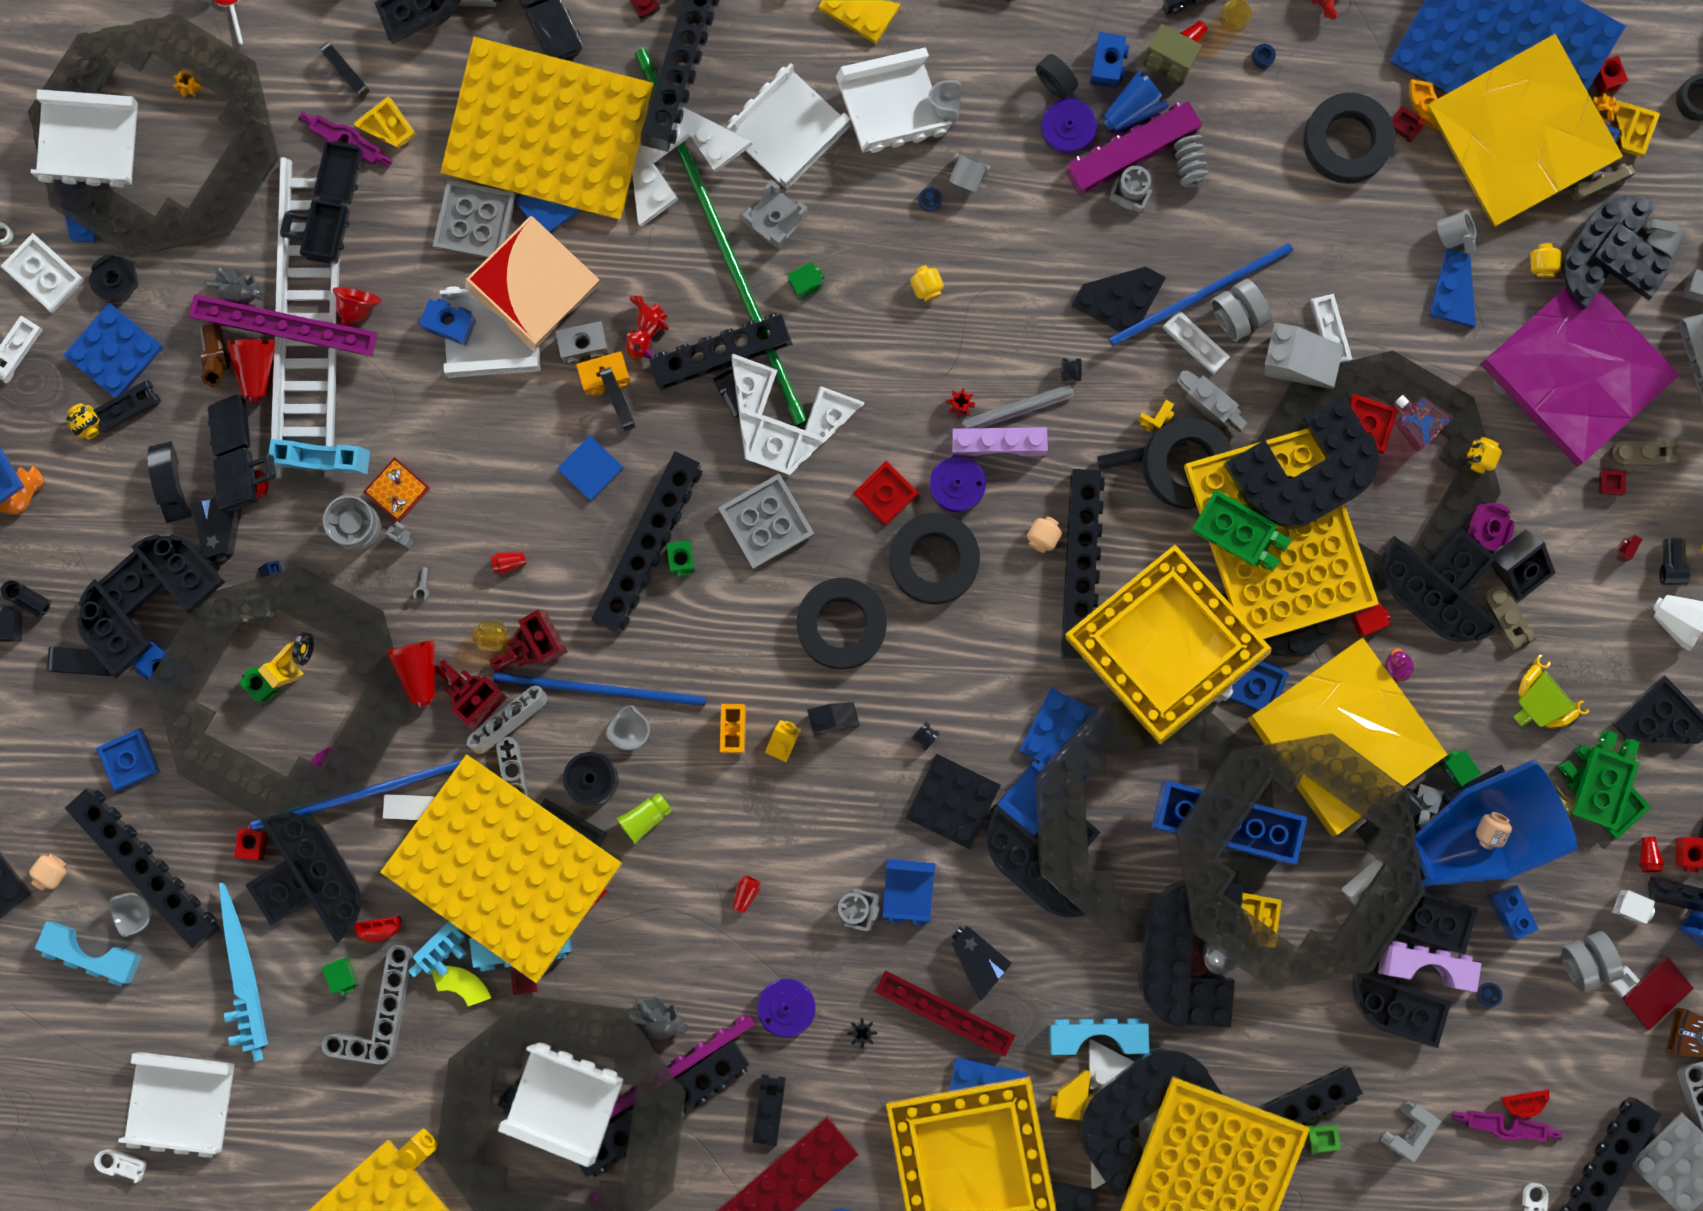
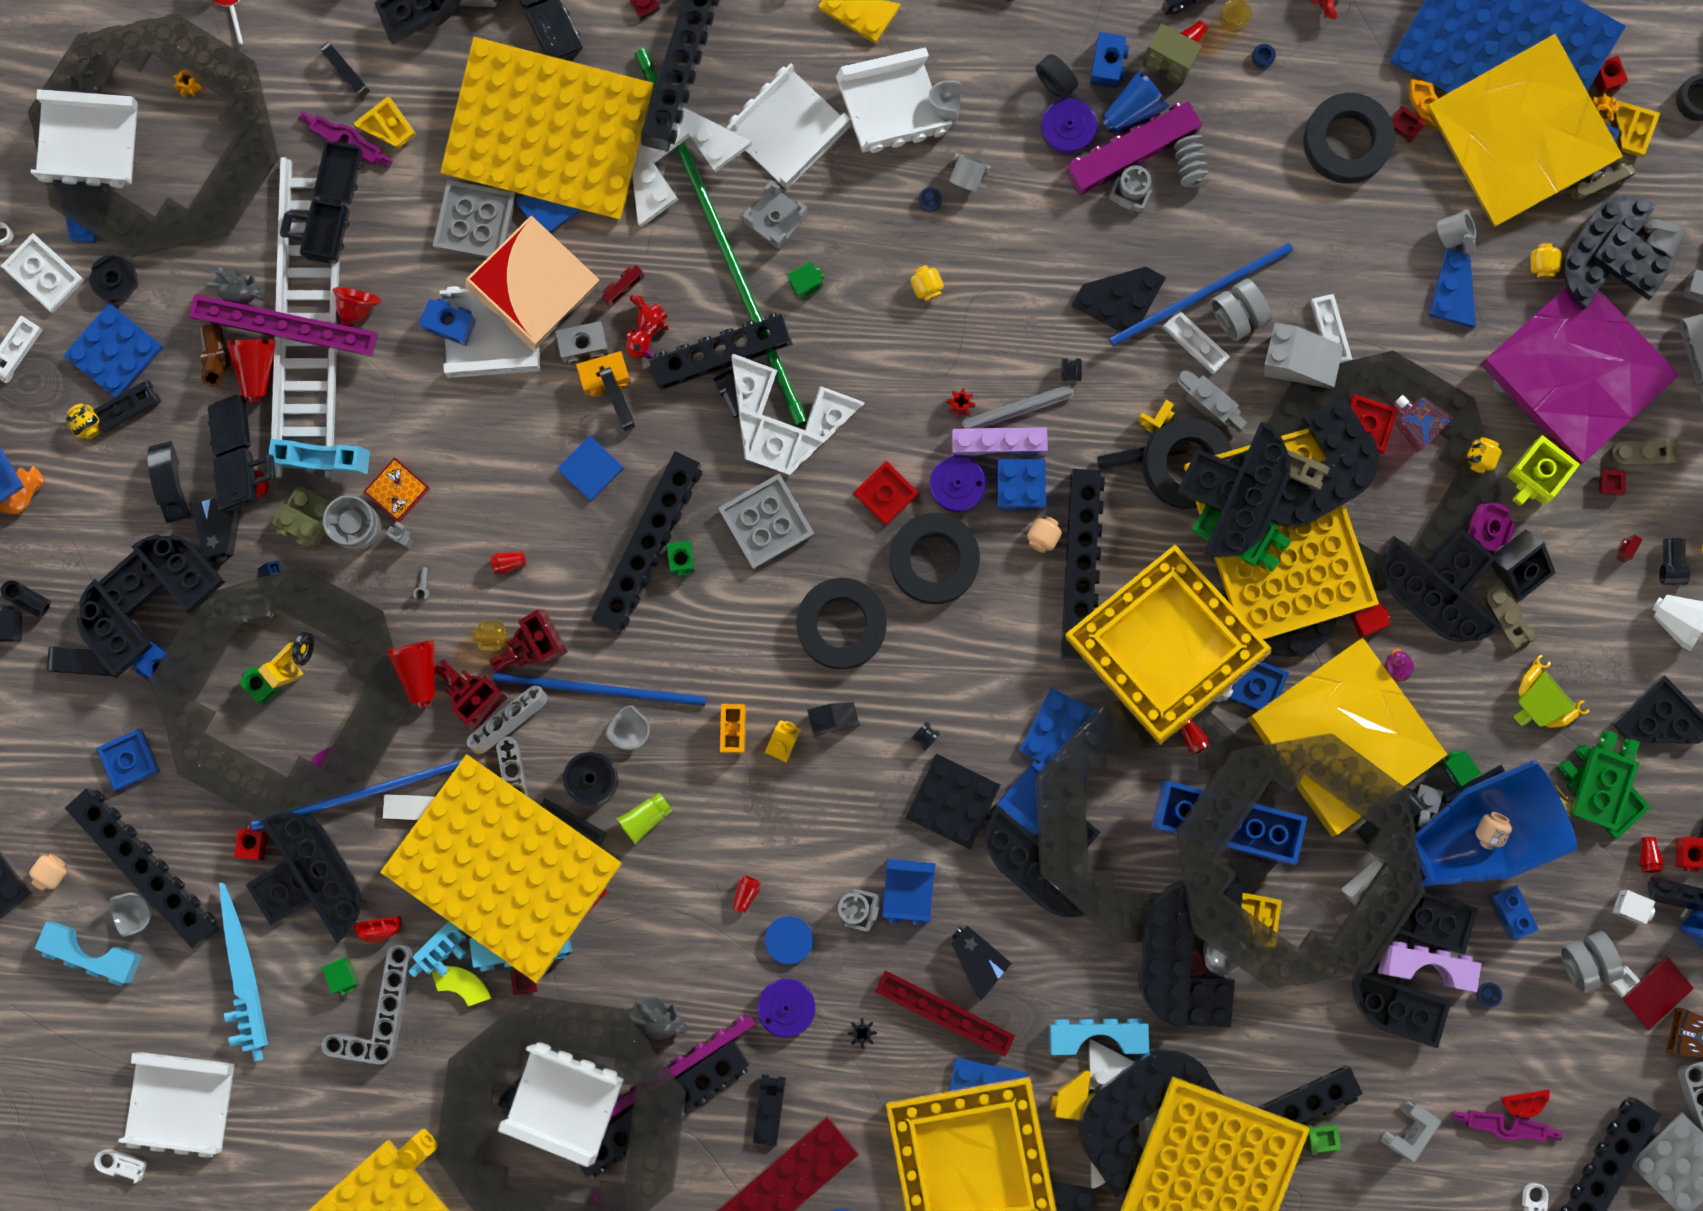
none -> olive plate [272,484,331,549]
none -> dark red plate [602,265,644,308]
none -> blue tile [765,916,813,964]
none -> blue brick [996,459,1046,511]
none -> black plate [1177,422,1291,558]
none -> red cone [1180,719,1210,755]
none -> dark tan plate [1287,450,1330,491]
none -> neon yellow hinge [1506,435,1580,506]

